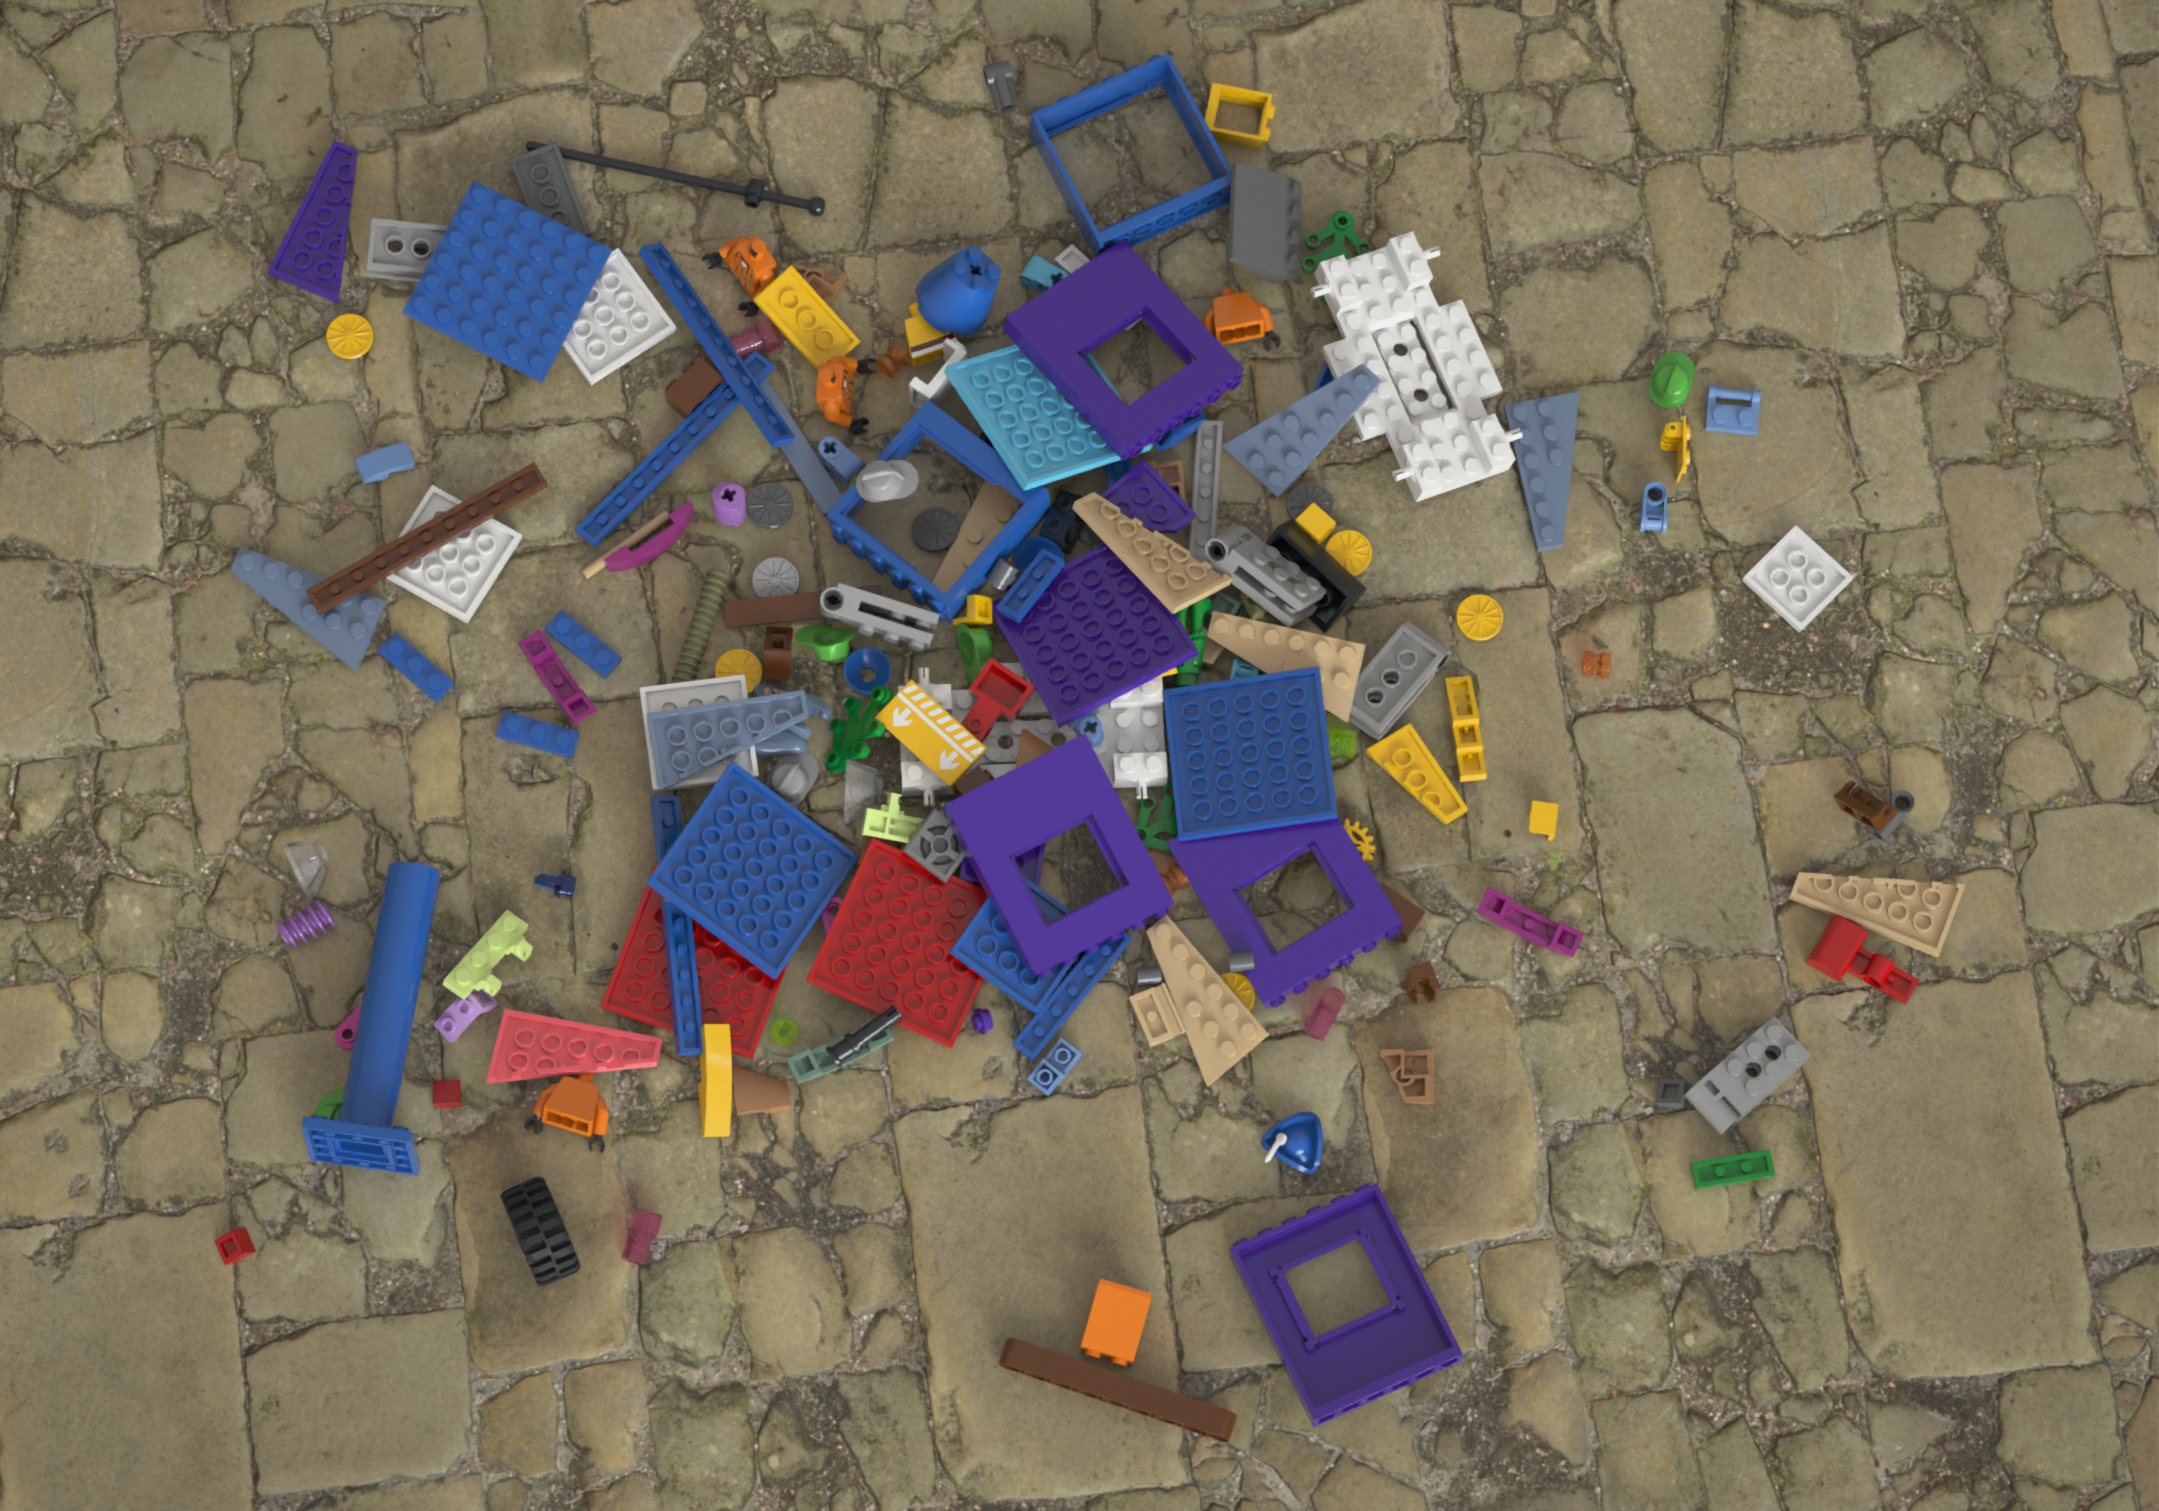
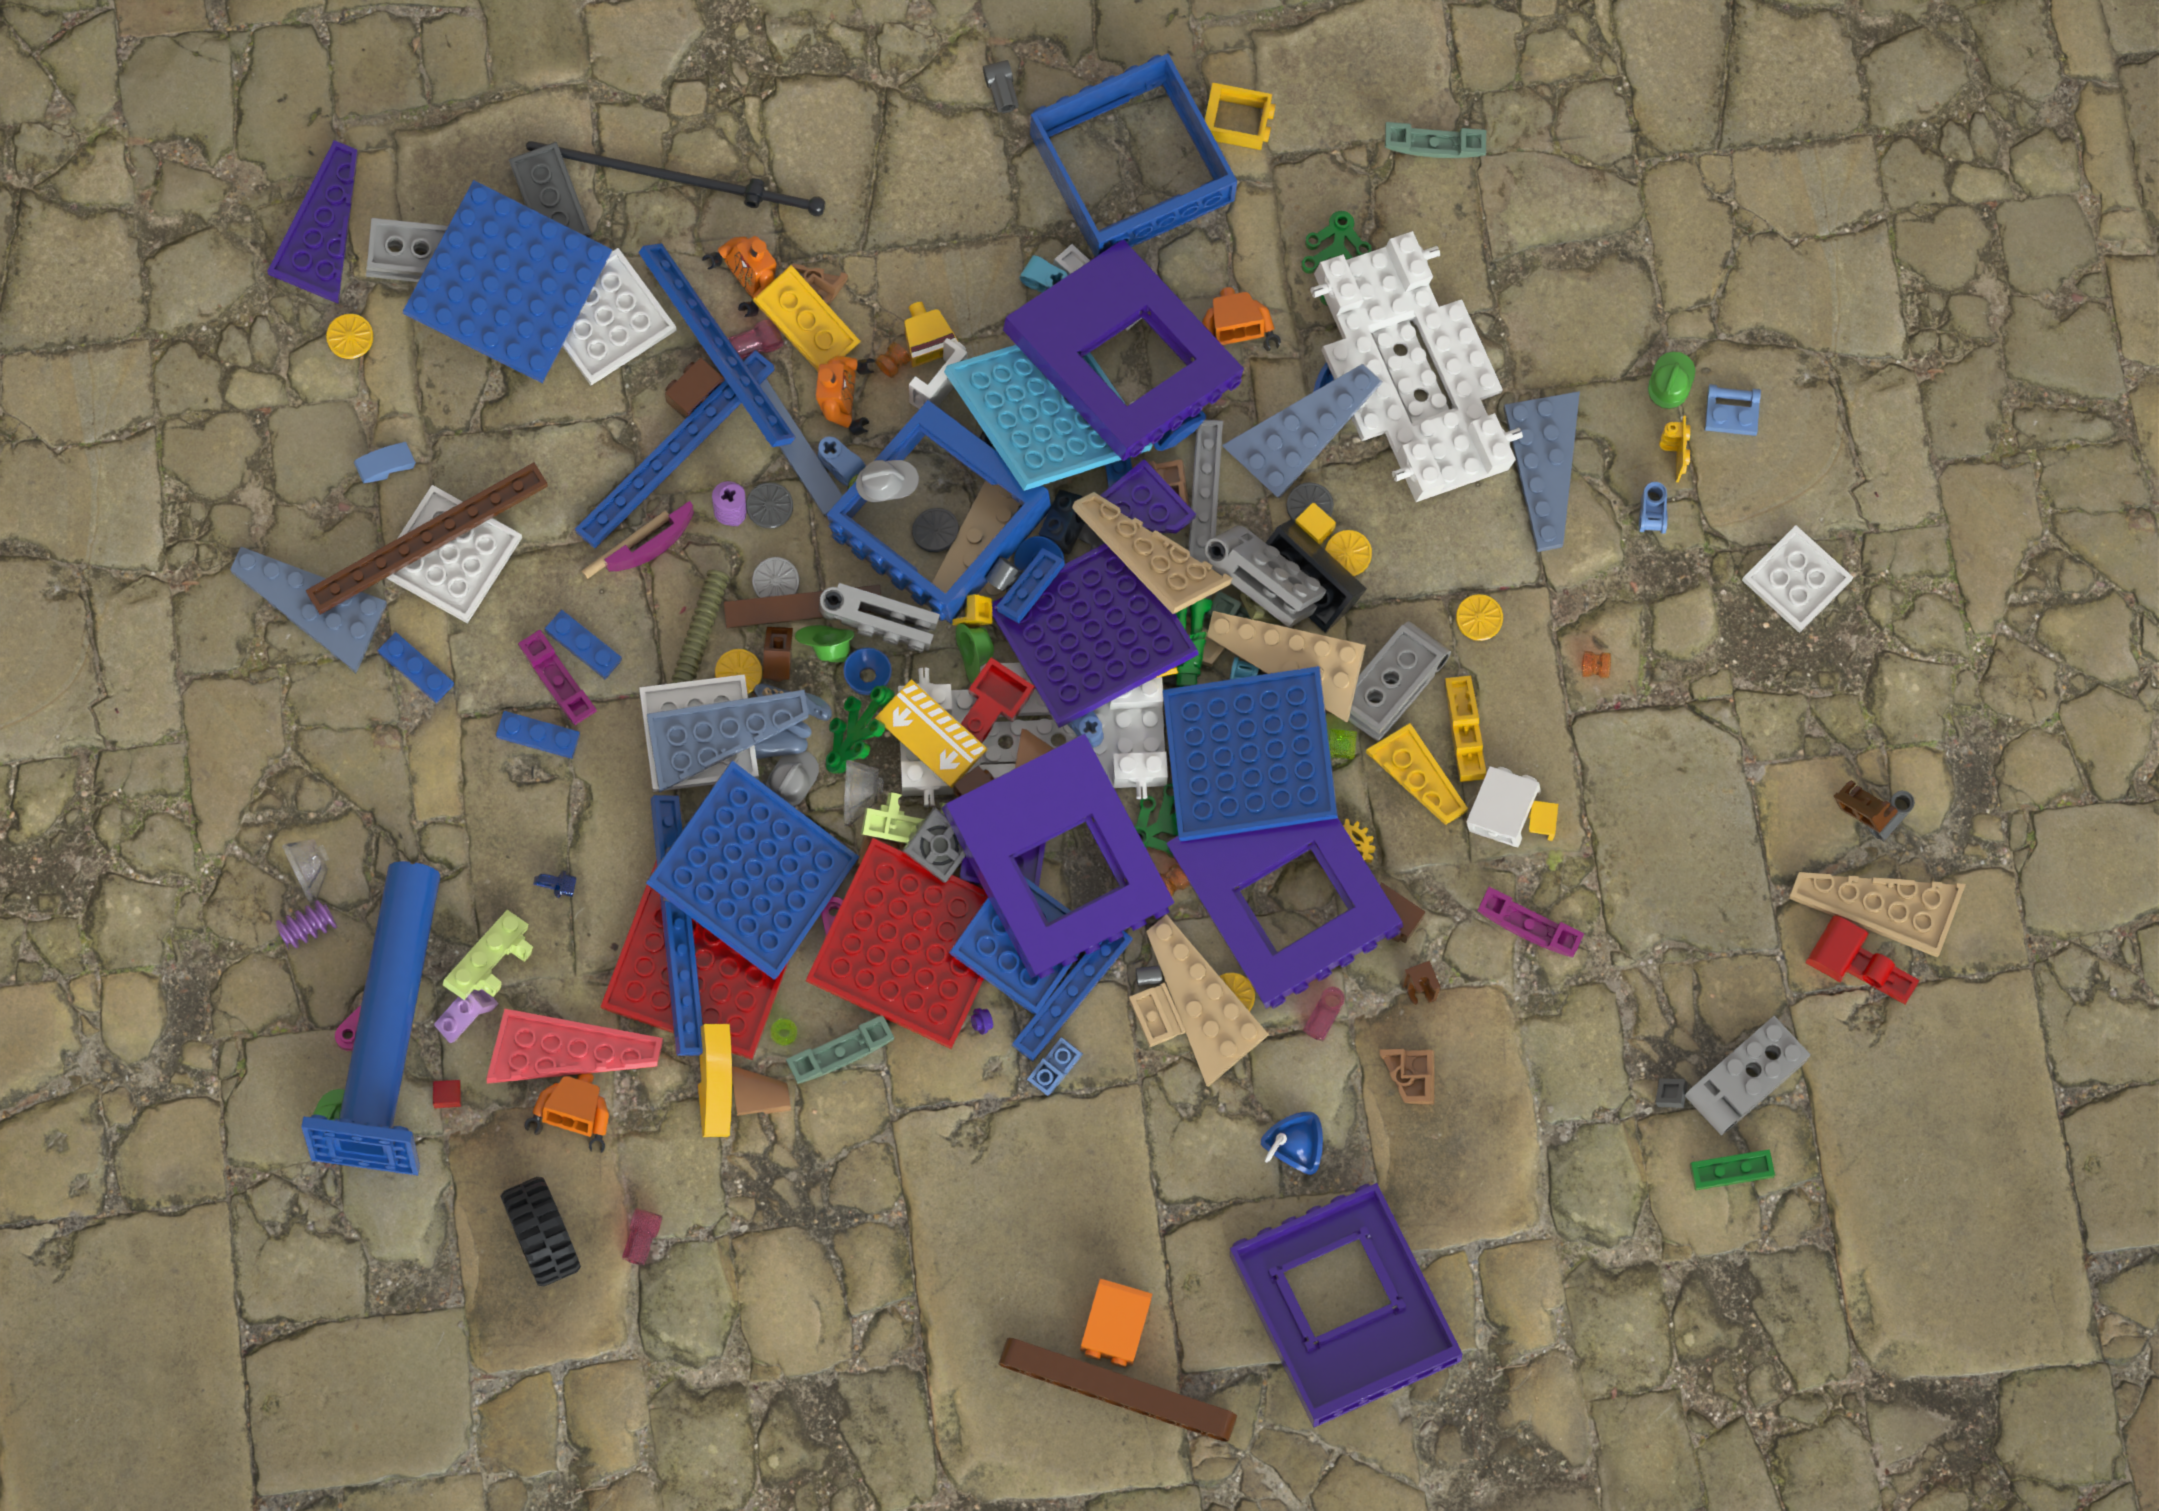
red slope [214,1228,256,1265] -> none
black pin [825,1005,903,1068] -> none
blue cone [915,246,1001,338] -> none
dark grey slope [1228,163,1302,284] -> none
dark grey hinge [1228,950,1255,972] -> none
none -> sand green slope [1385,122,1486,158]
none -> white panel [1467,766,1541,848]

